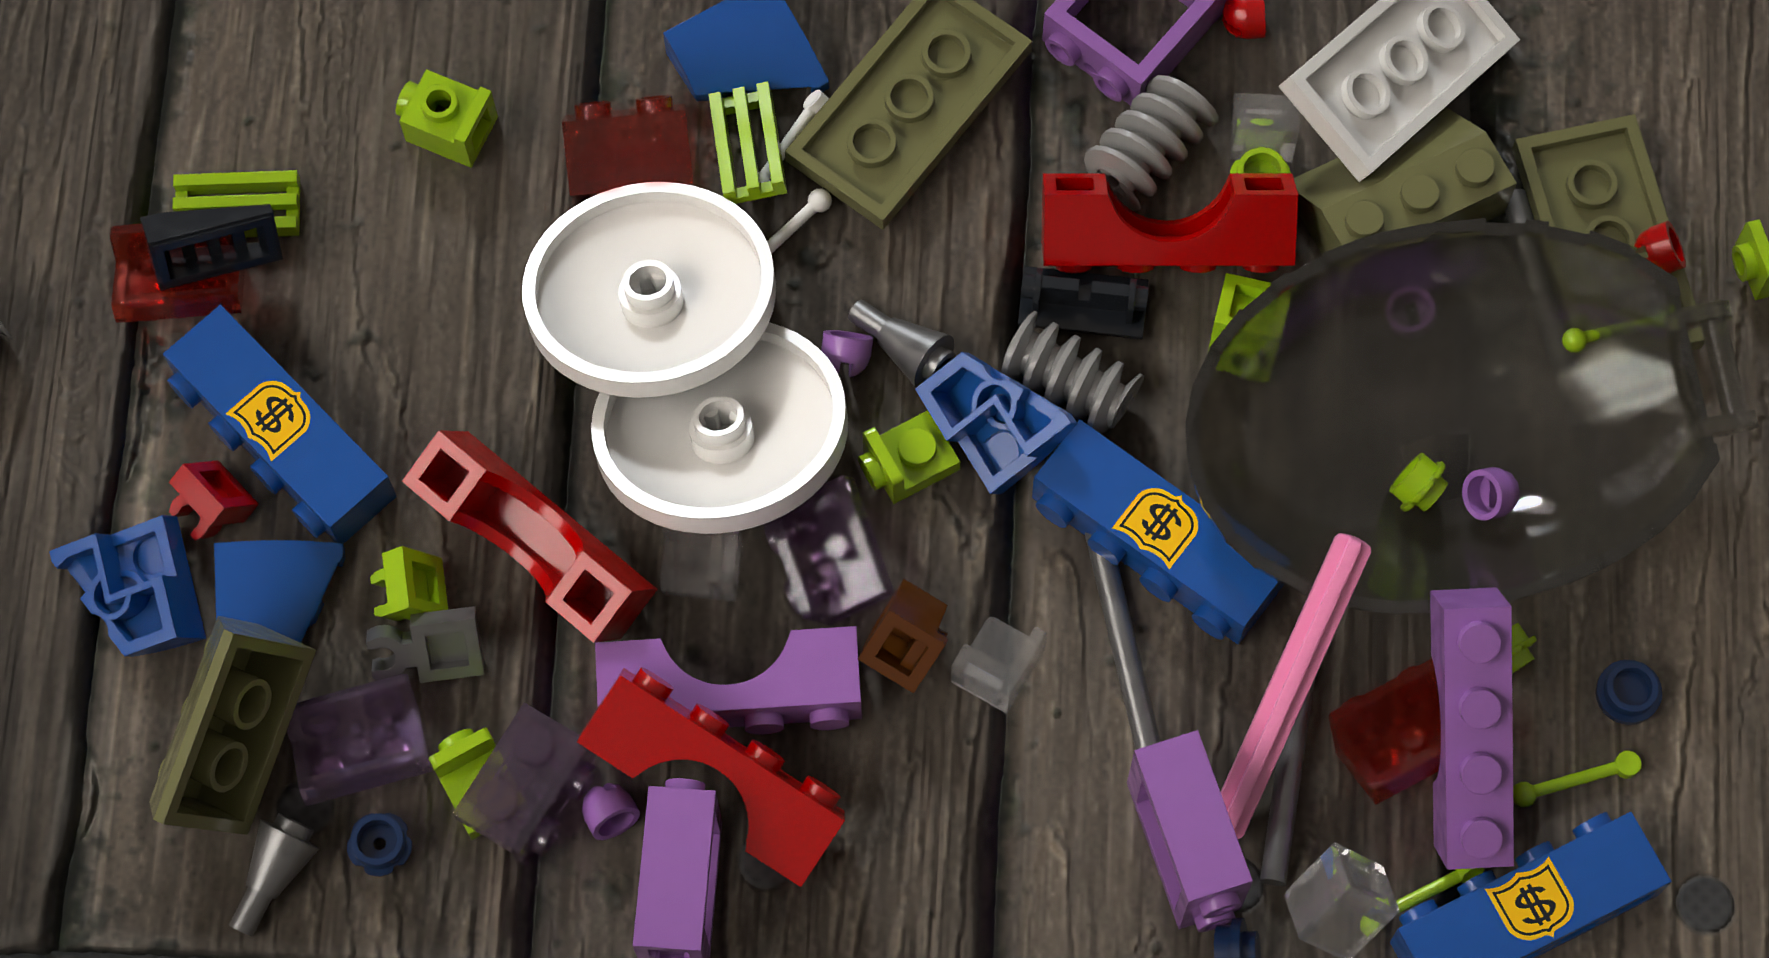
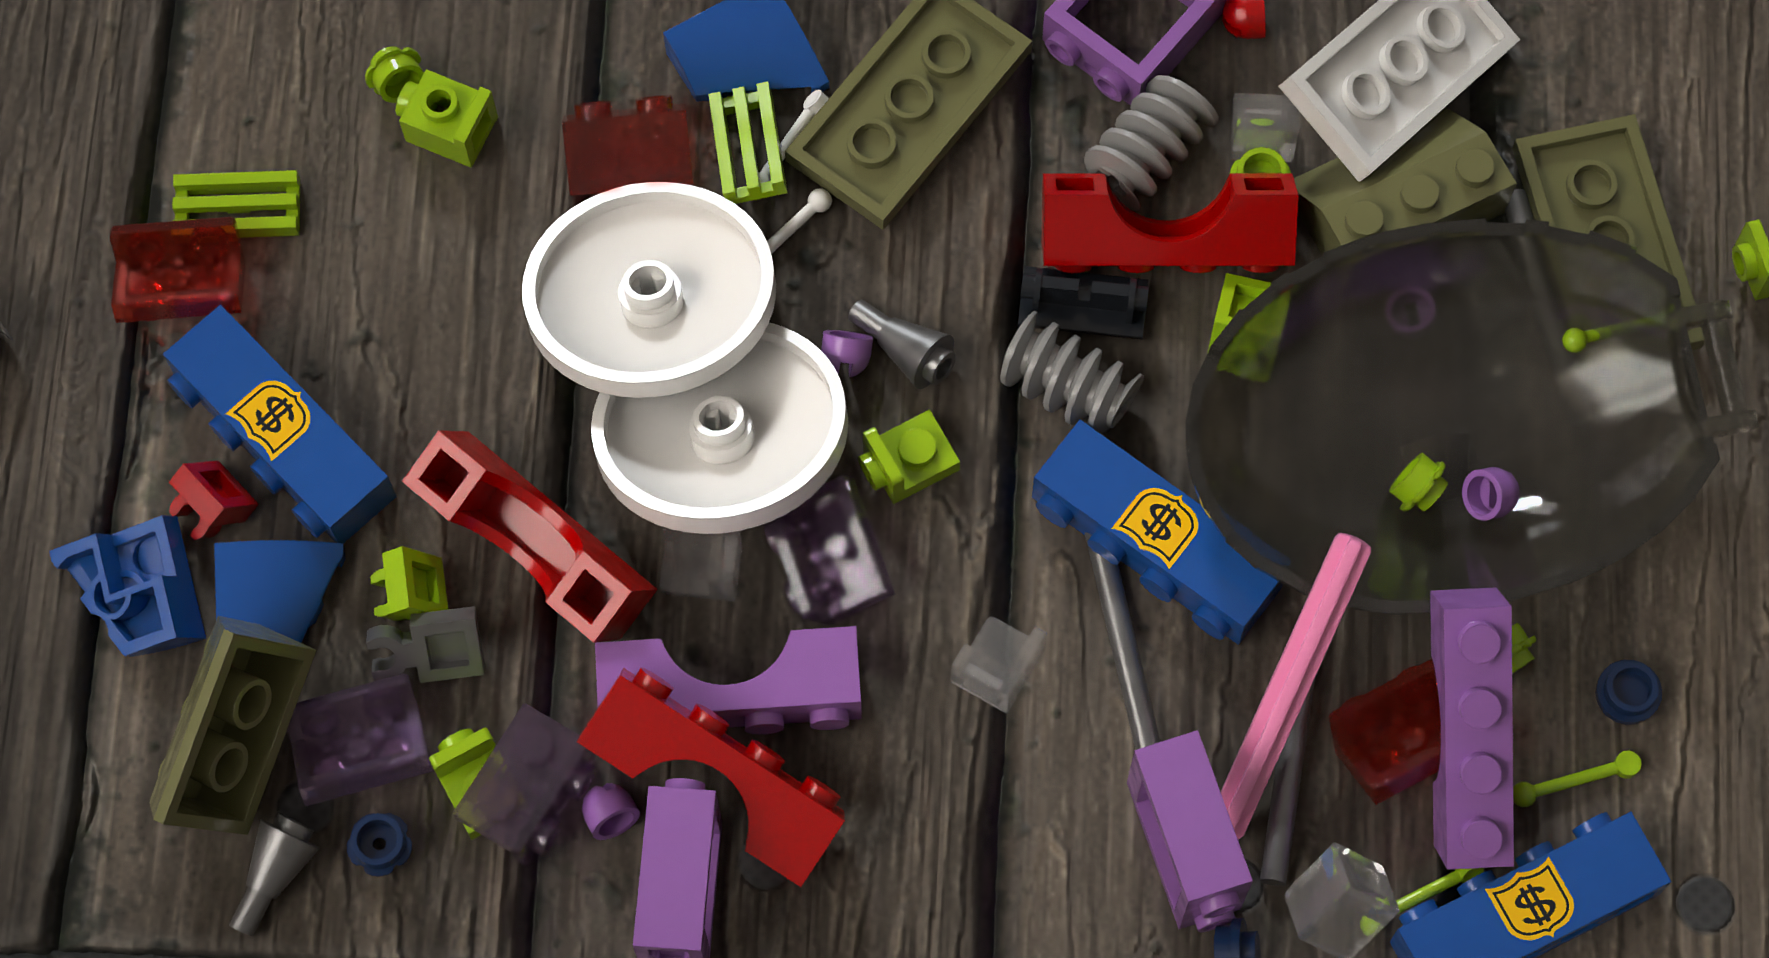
black slope [140,204,283,291] -> none
reddish brown brick [858,579,948,693] -> none
blue slope [915,352,1078,494] -> none
red hinge [1633,220,1686,276] -> none
none -> lime plate [365,46,424,103]

